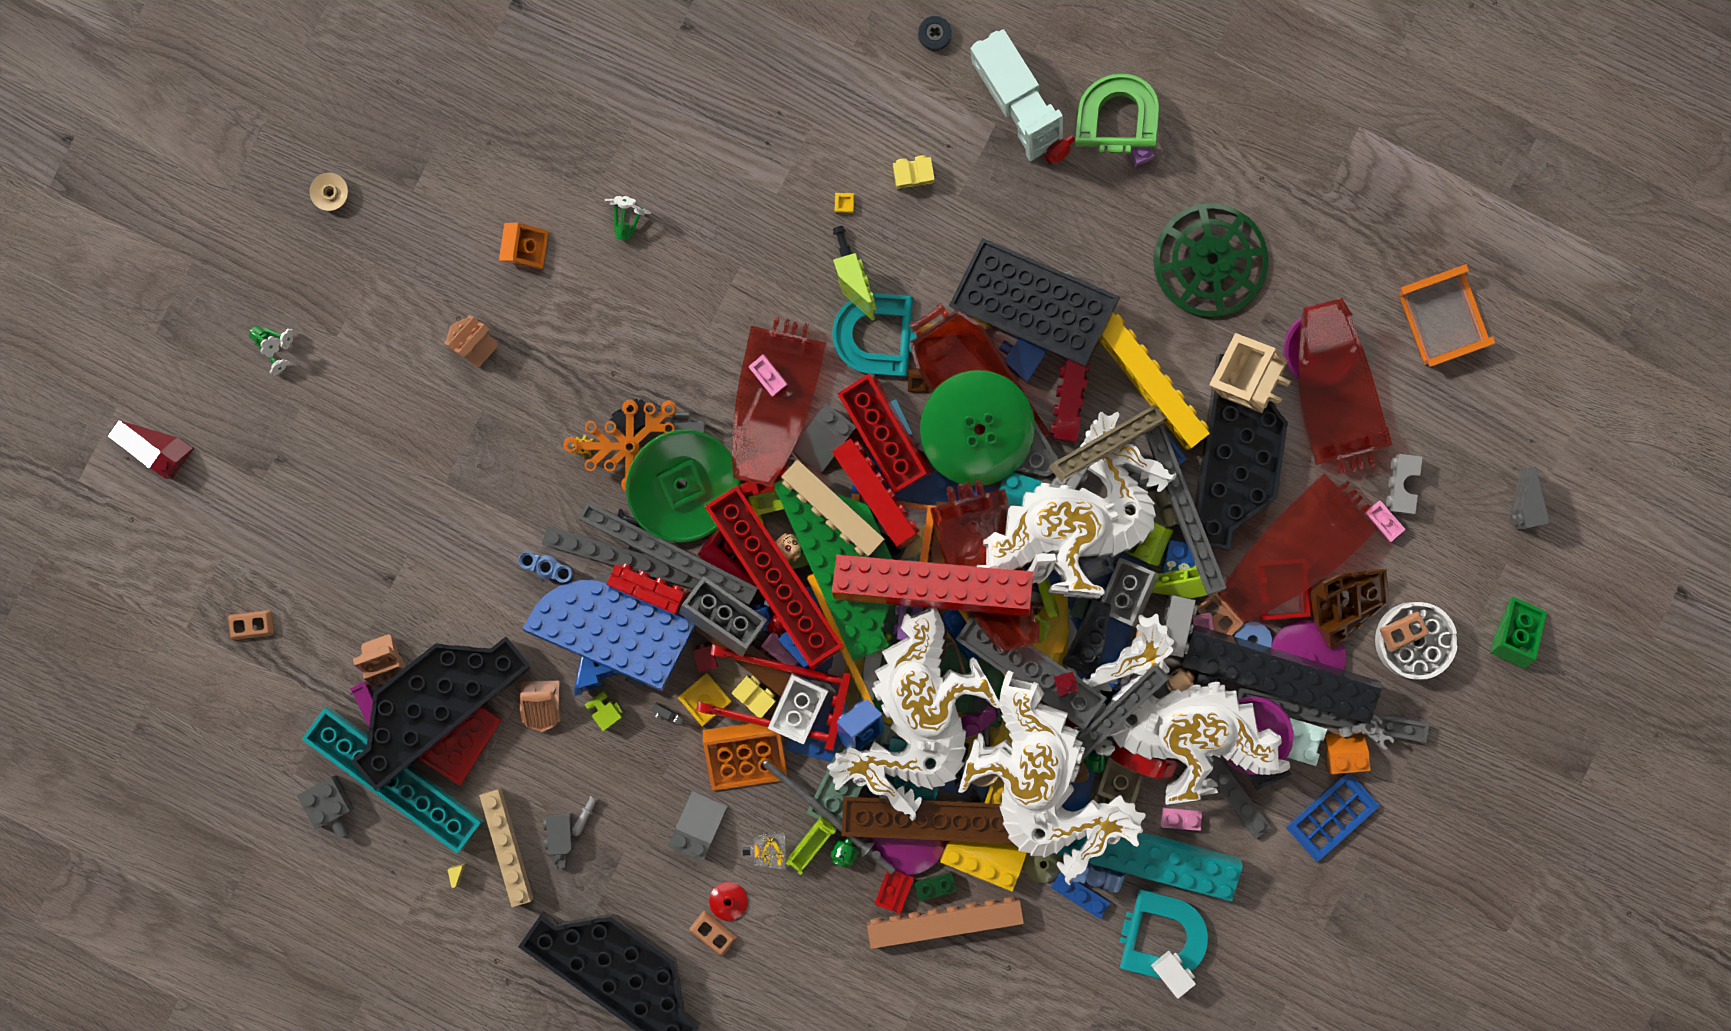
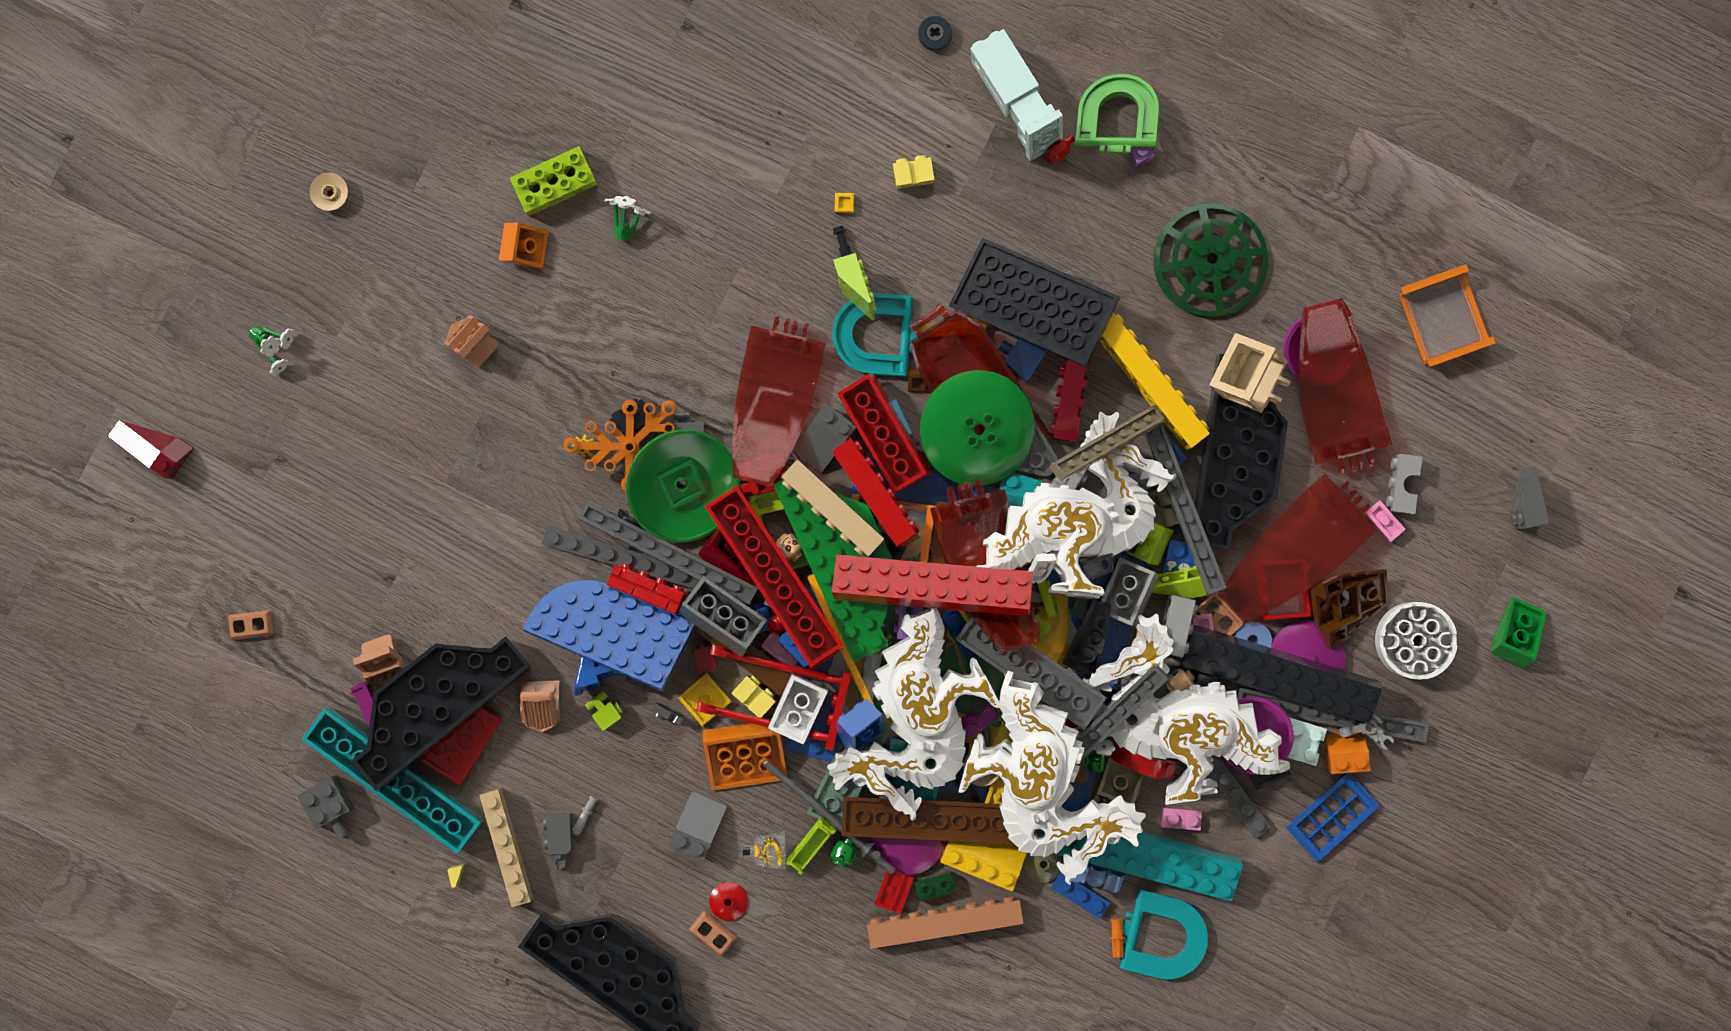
medium blue piece [518,552,574,583] -> none
bright pink plate [748,354,788,396] -> none
dark red brick [1053,671,1078,696] -> none
white brick [1151,951,1196,999] -> none
nougat piece [1380,612,1429,652] -> none
none -> lime brick [510,146,598,216]
none -> orange axle [1110,918,1125,958]

